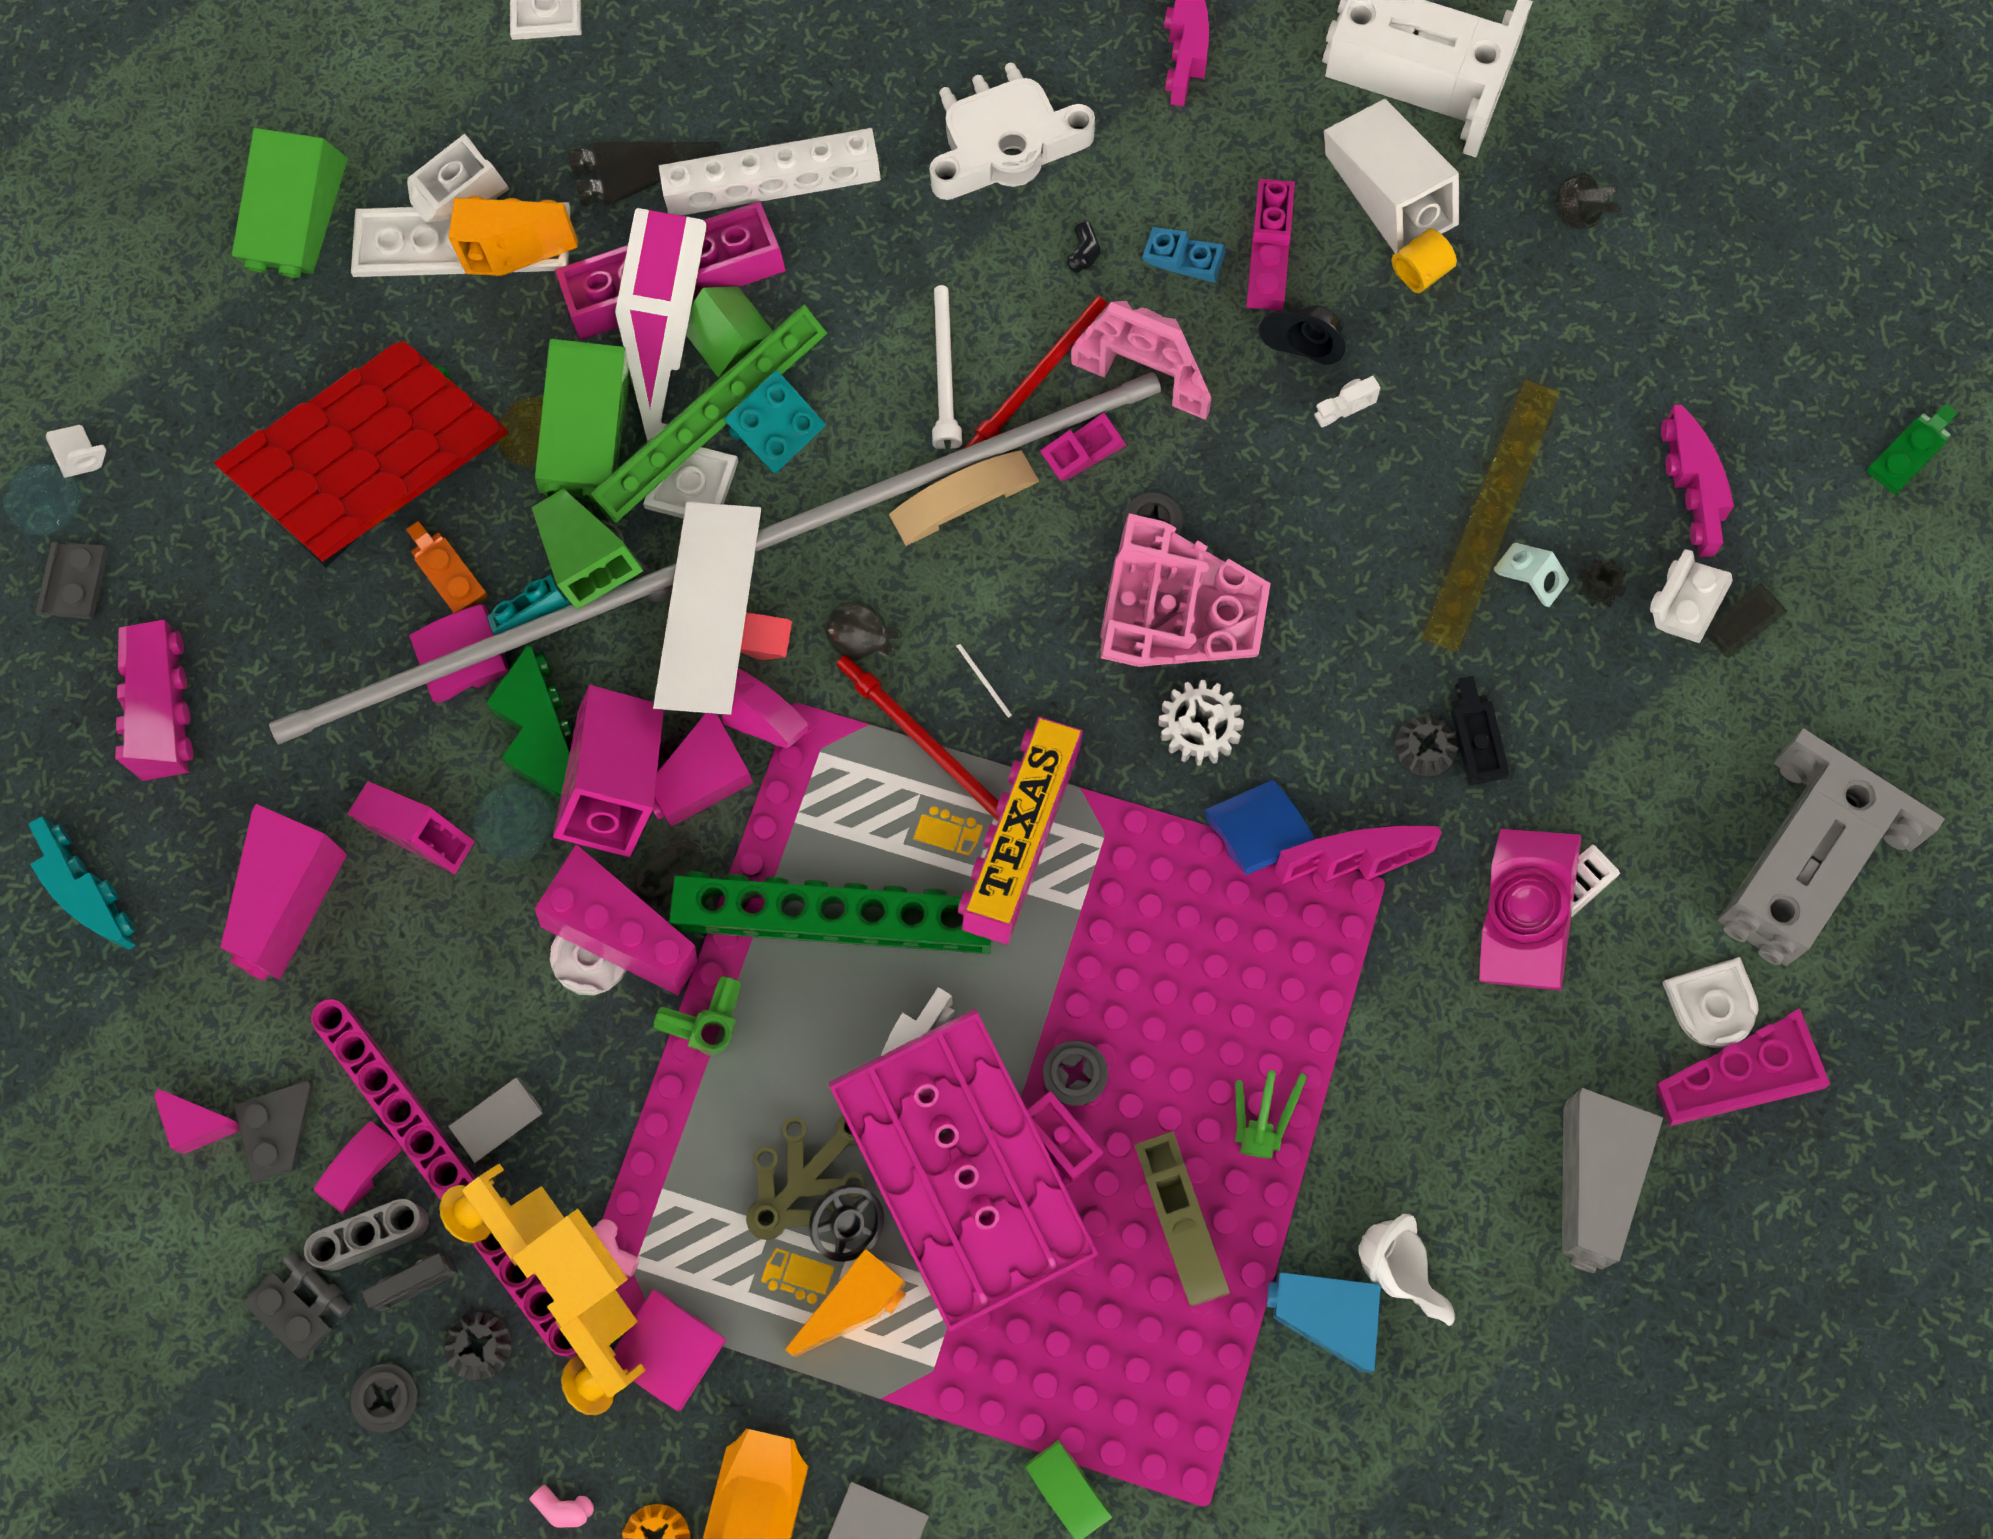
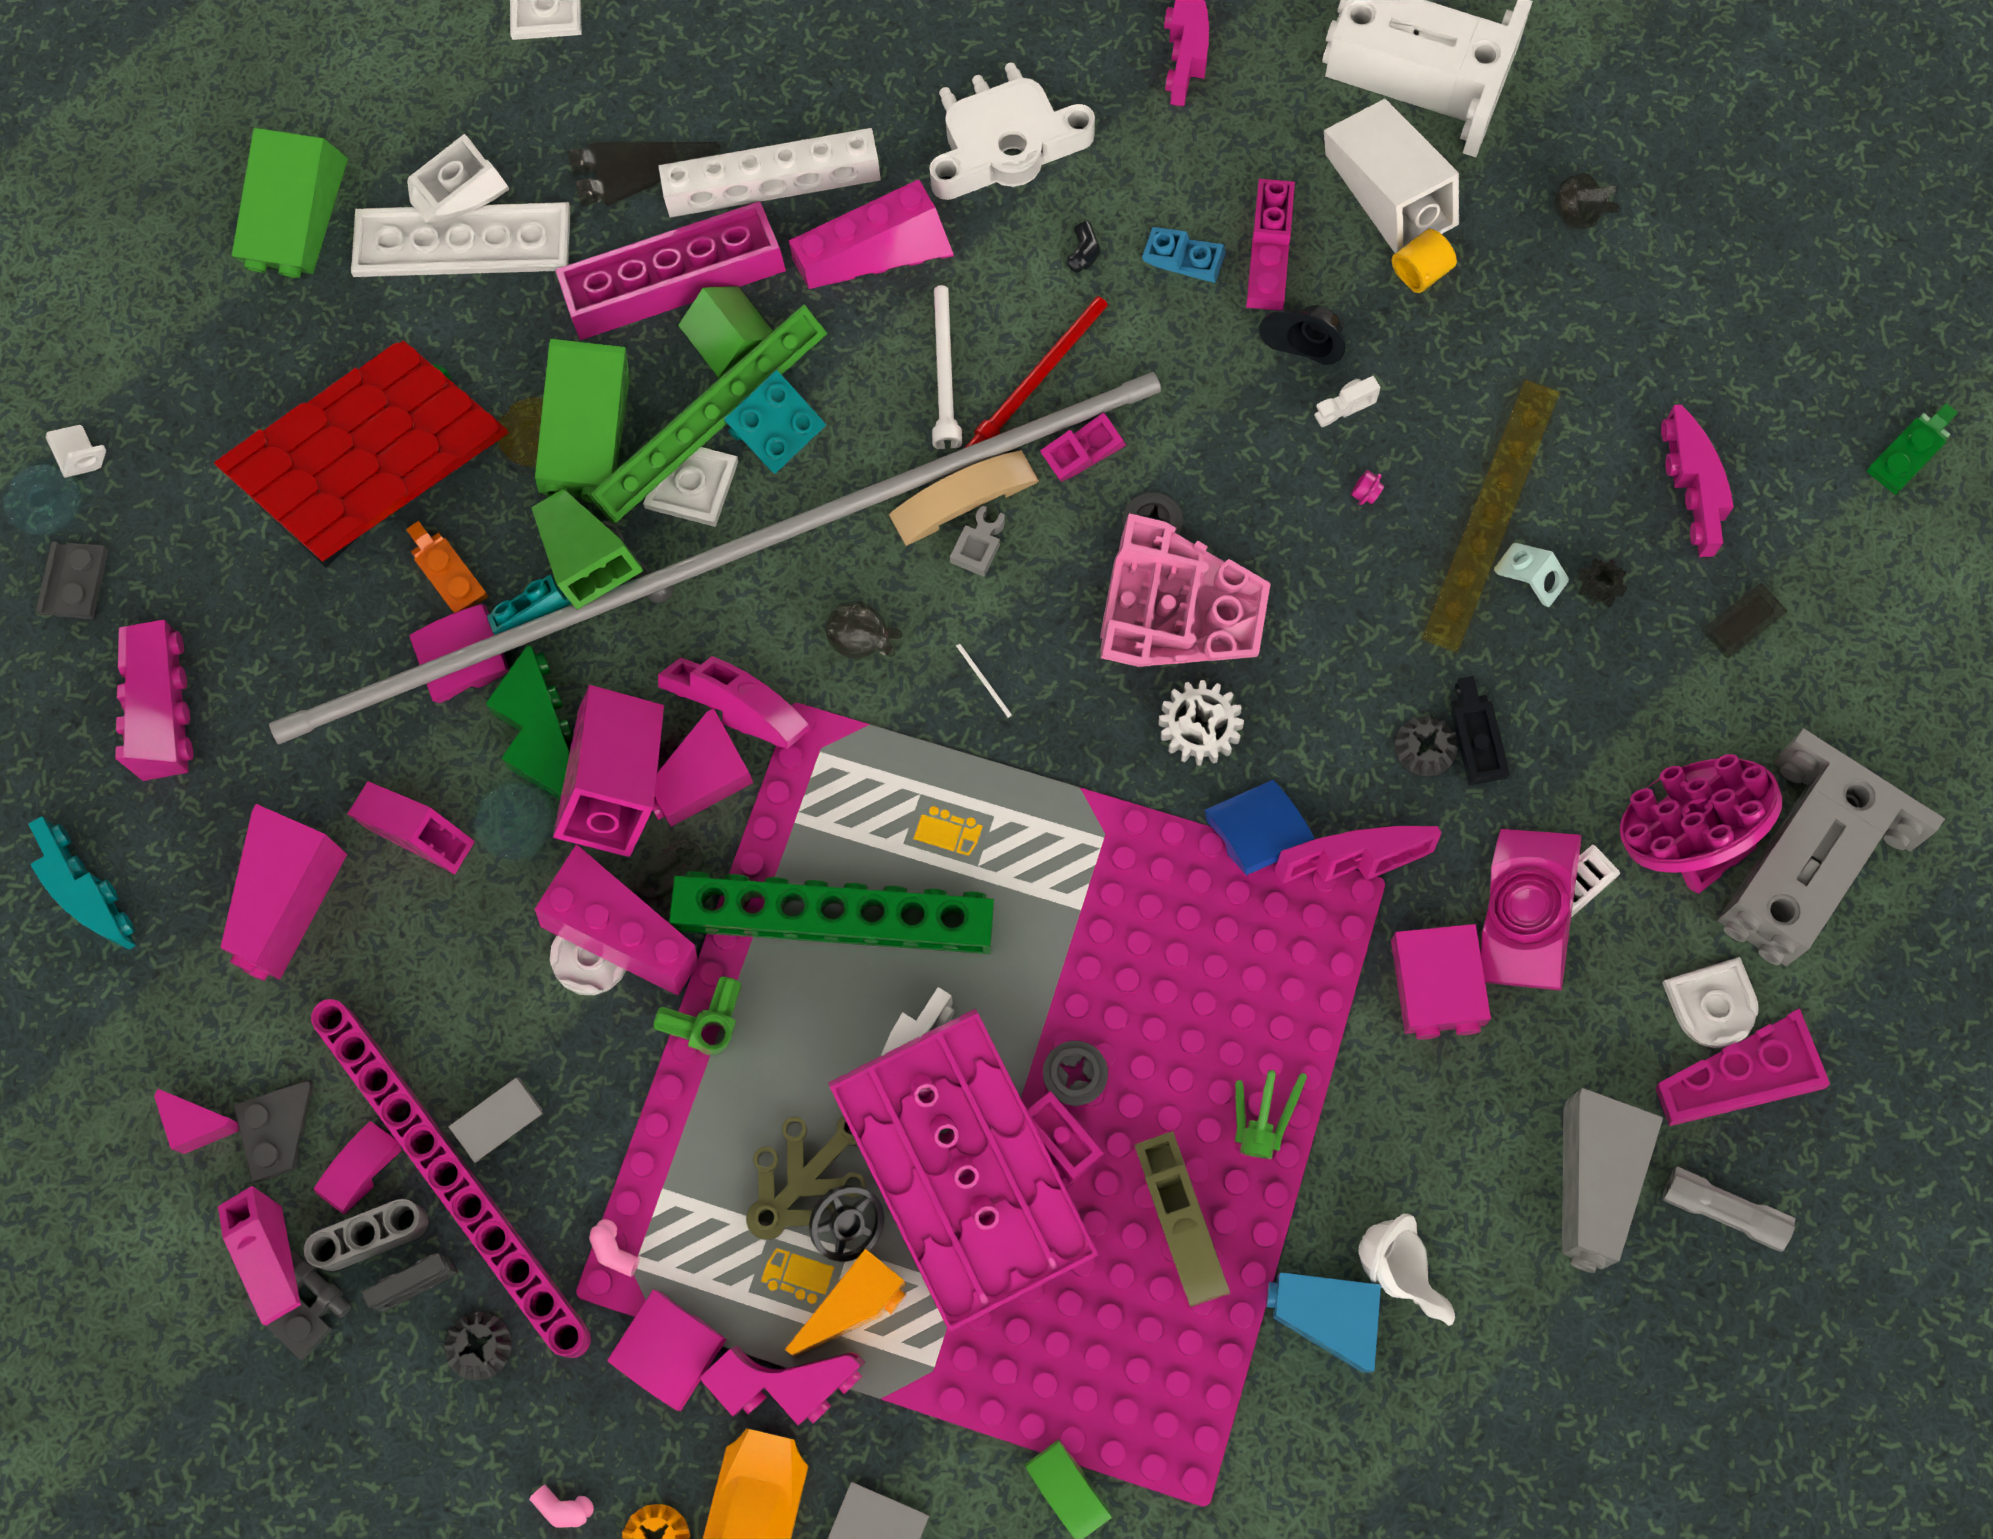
dark grey gear [350,1364,419,1433] -> none
yellow piece [439,1163,646,1416] -> none
light orange slope [448,196,578,276] -> none
sticker [615,208,706,442] -> none
white sticker [653,502,761,715] -> none
coral slope [740,612,792,660] -> none
red bar [836,655,1000,821] -> none
brick [958,717,1083,945] -> none
bright pink wedge [1071,301,1211,420] -> none
white bracket [1650,549,1733,643] -> none
none -> dark pink slope [218,1186,301,1326]
none -> dark pink arch [699,1345,866,1425]
none -> dark pink wedge [789,179,954,289]
none -> light grey plate [950,505,1005,577]
none -> dark pink plate [1350,470,1384,505]
none -> dark pink brick [1391,924,1491,1040]
none -> dark pink bracket [1620,754,1782,894]
none -> light grey axle [1661,1166,1796,1252]

